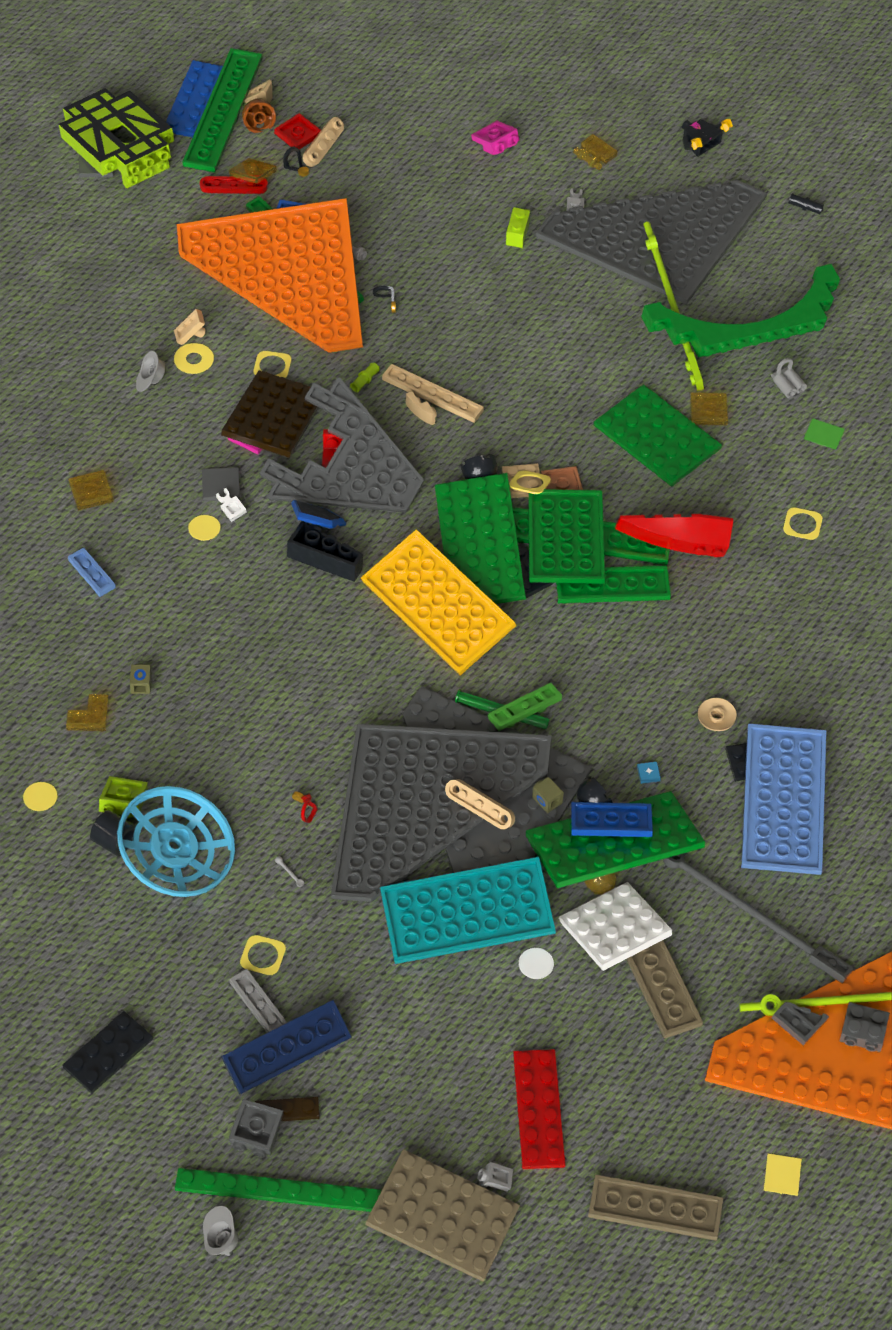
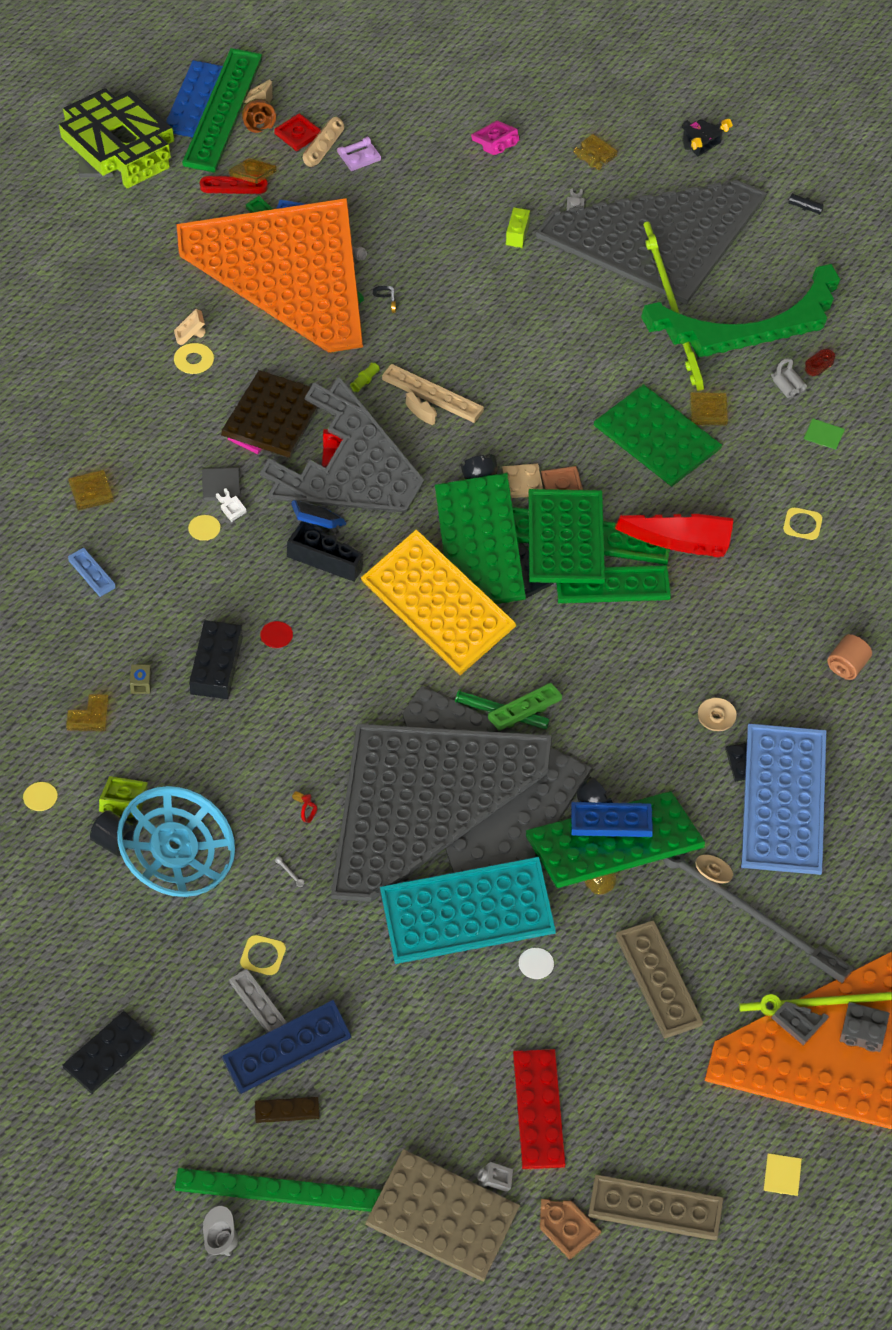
light grey piece [136,351,165,392] -> none
dark grey plate [229,1099,284,1157] -> none
light yellow piece [254,351,291,378] -> none
black piece [283,147,309,177] -> none
tan plate [445,779,515,829] -> none
light yellow piece [509,470,551,494] -> none
olive brick [532,777,564,814] -> none
white plate [559,882,672,971] -> none
dark azure tile [637,762,660,784] -> none
none -> black brick [189,620,243,699]
none -> red piece [260,621,293,648]
none -> lavender plate [337,137,381,171]
none -> medium nougat tile [540,1199,601,1259]
none -> tan dish [695,855,733,883]
none -> clear red plate [805,349,835,376]
none -> nougat piece [827,634,872,680]

